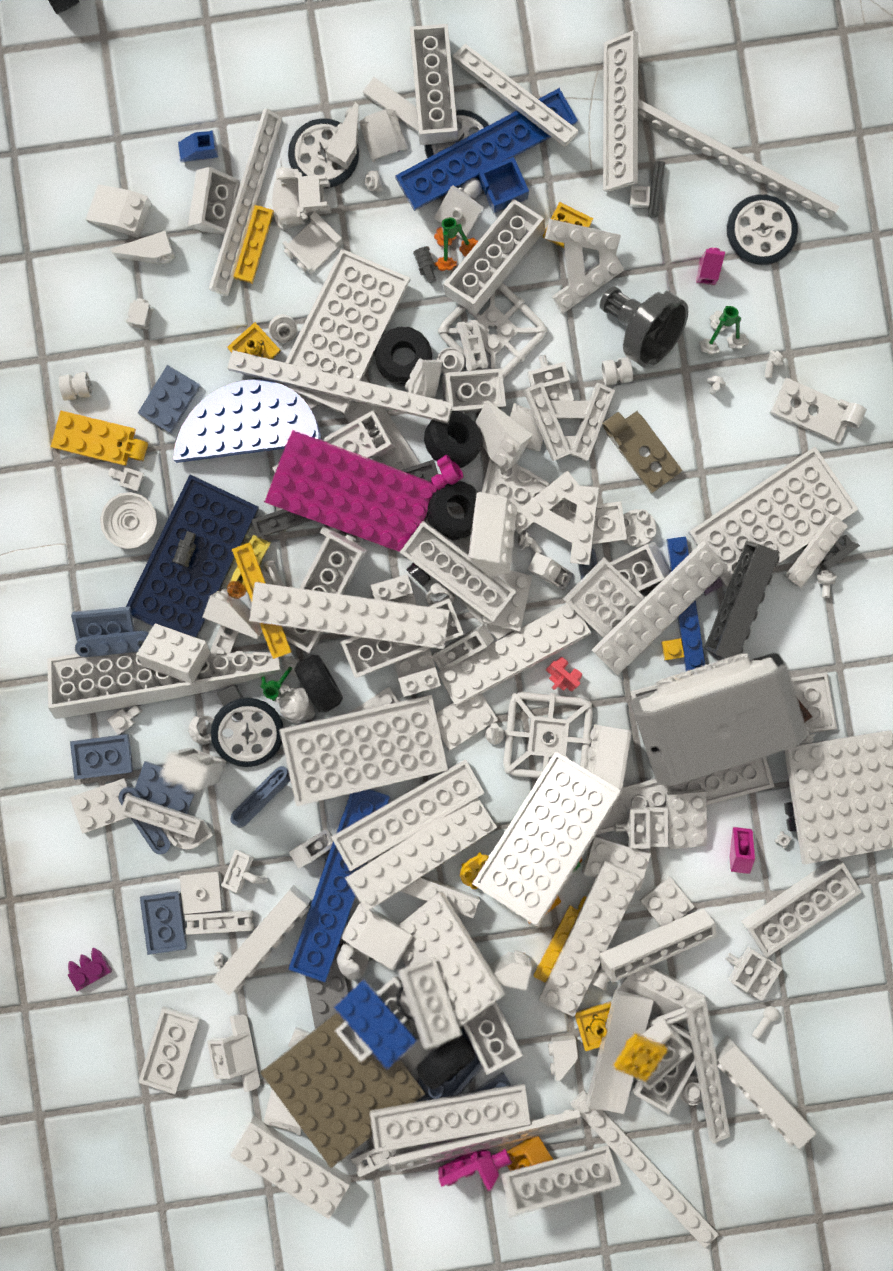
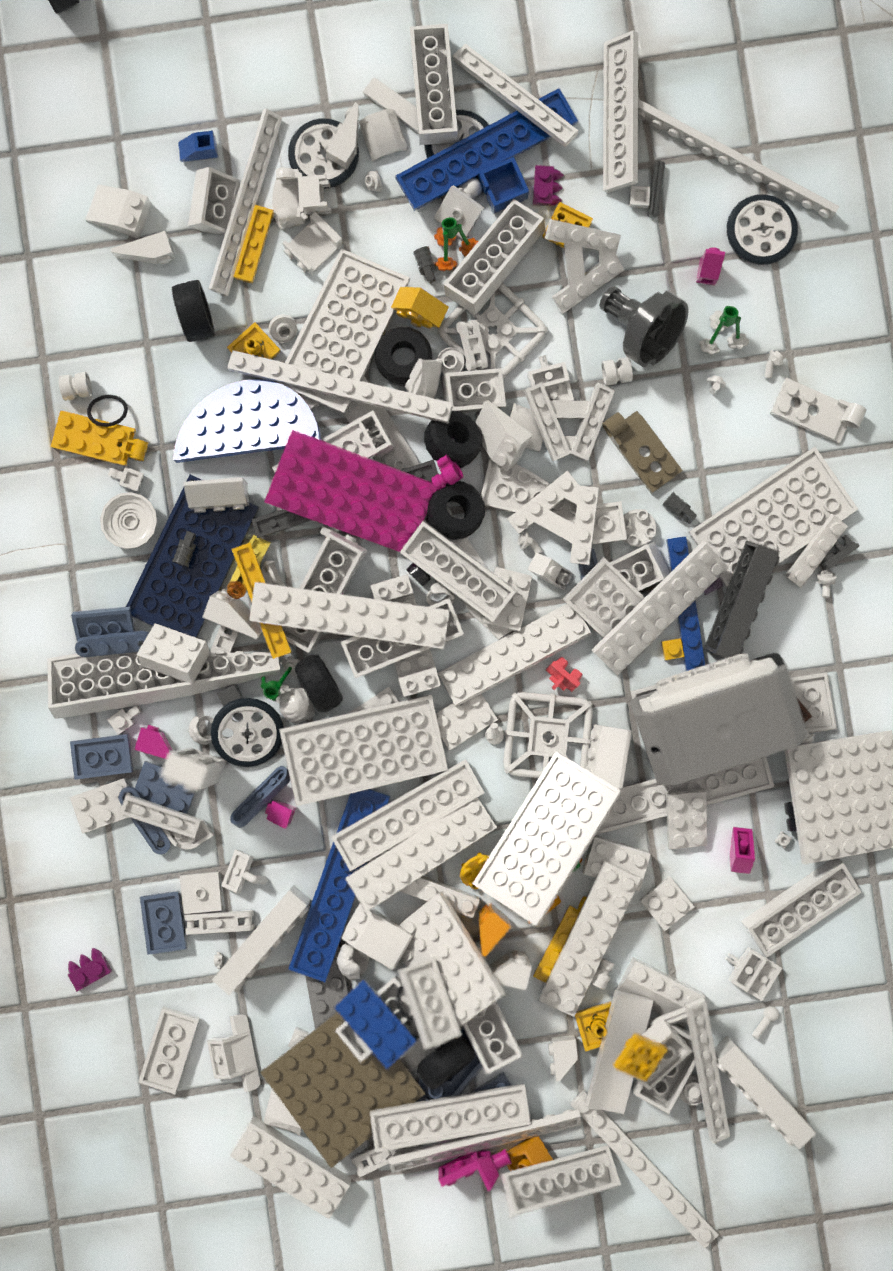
white window [126,298,153,330] -> none
sand blue plate [138,365,201,434] -> none
white slope [289,828,333,869] -> none
white slope [432,624,494,671] -> none
white slope [468,492,517,578] -> none
white brick [600,908,717,983] -> none
white plate [615,807,668,848] -> none
none -> black tyre [87,395,128,427]
none -> dark pink slope [134,725,173,759]
none -> black tyre [172,280,215,342]
none -> white slope [184,477,249,513]
none -> dark pink slope [265,800,296,829]
none -> yellow brick [391,287,449,329]
none -> light orange slope [479,903,511,957]
none -> magenta plate [533,165,564,206]
none -> dark grey hinge [662,492,697,524]

